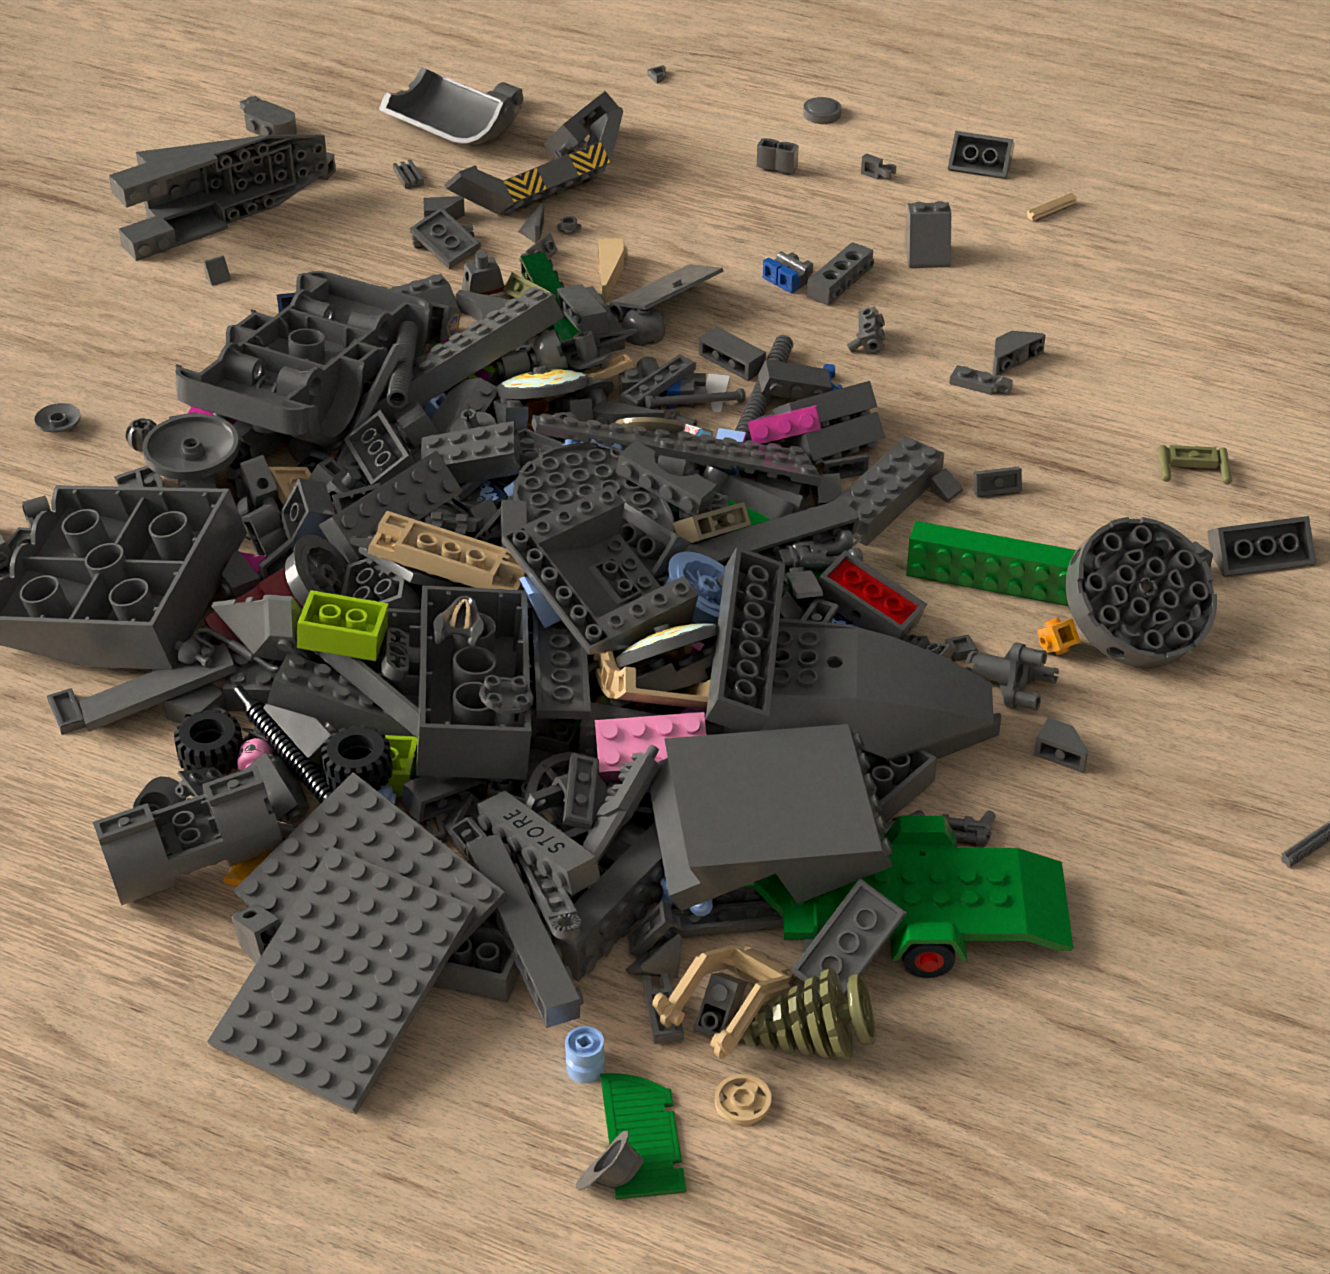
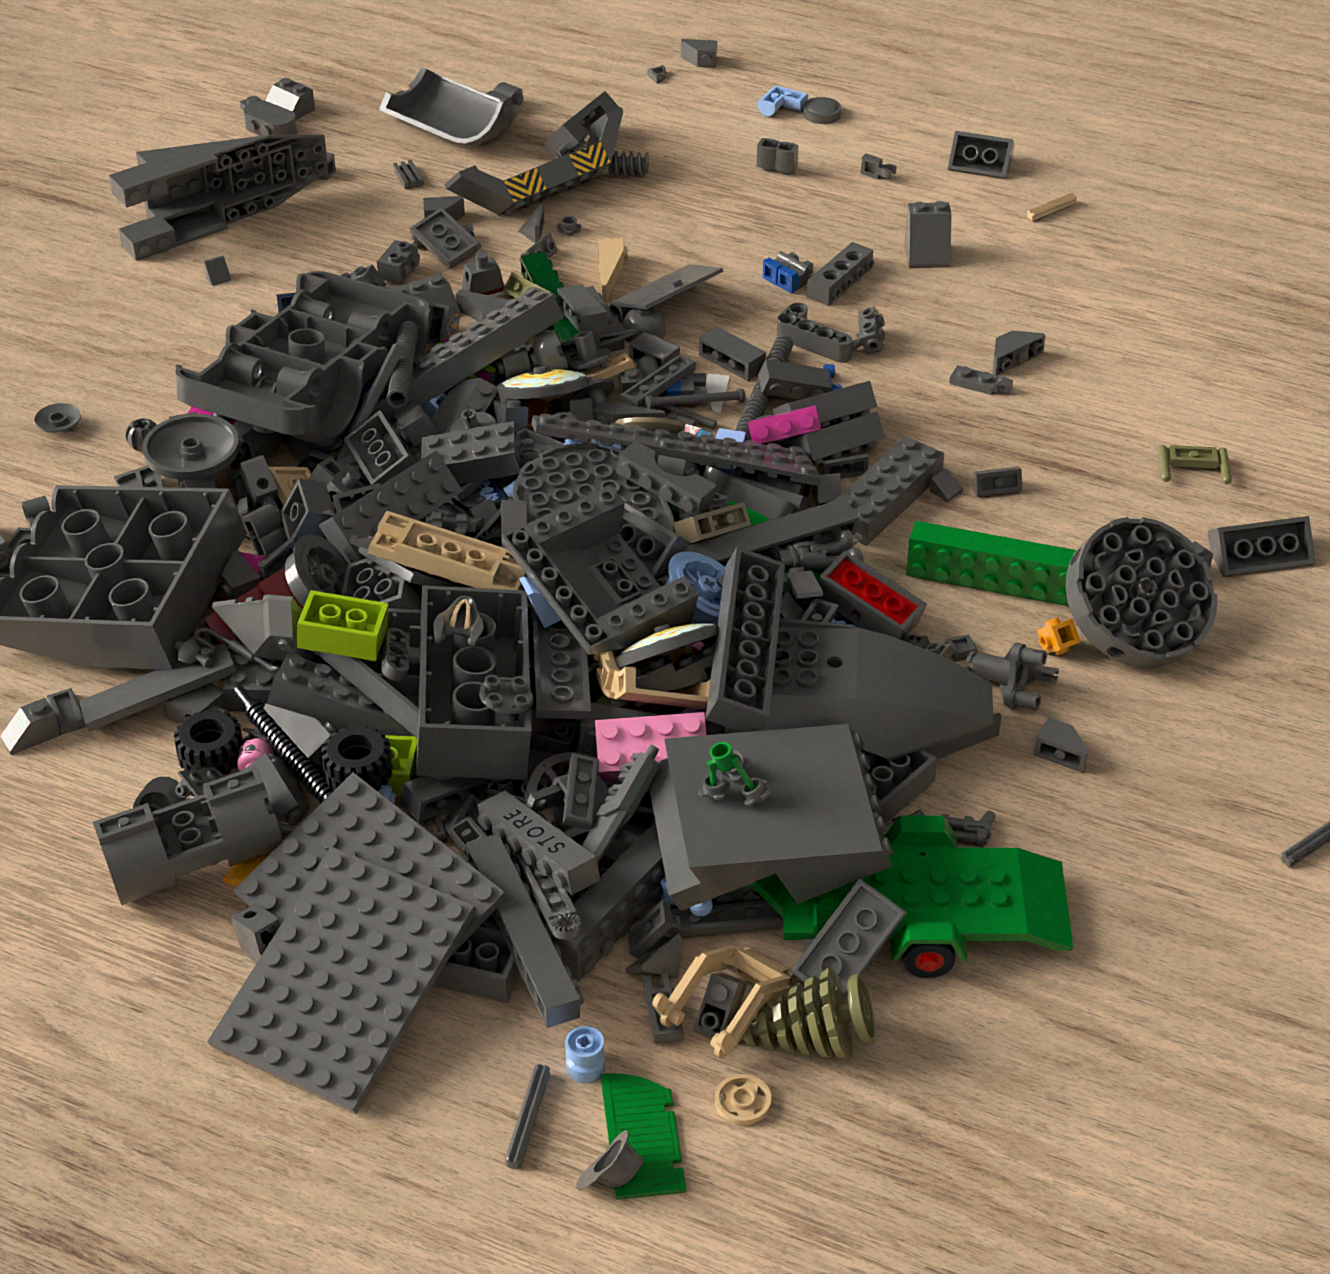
none -> dark grey slope [0,698,60,755]
none -> dark grey slope [265,78,315,120]
none -> dark grey bracket [341,264,387,287]
none -> dark grey brick [377,240,420,284]
none -> dark grey axle [505,1064,550,1169]
none -> dark grey piece [607,150,649,177]
none -> dark grey brick [629,332,680,368]
none -> dark grey bar [661,405,717,429]
none -> dark grey slope [681,39,718,68]
none -> plant [698,742,771,806]
none -> light blue brick [758,85,809,116]
none -> dark grey beam [777,303,852,363]

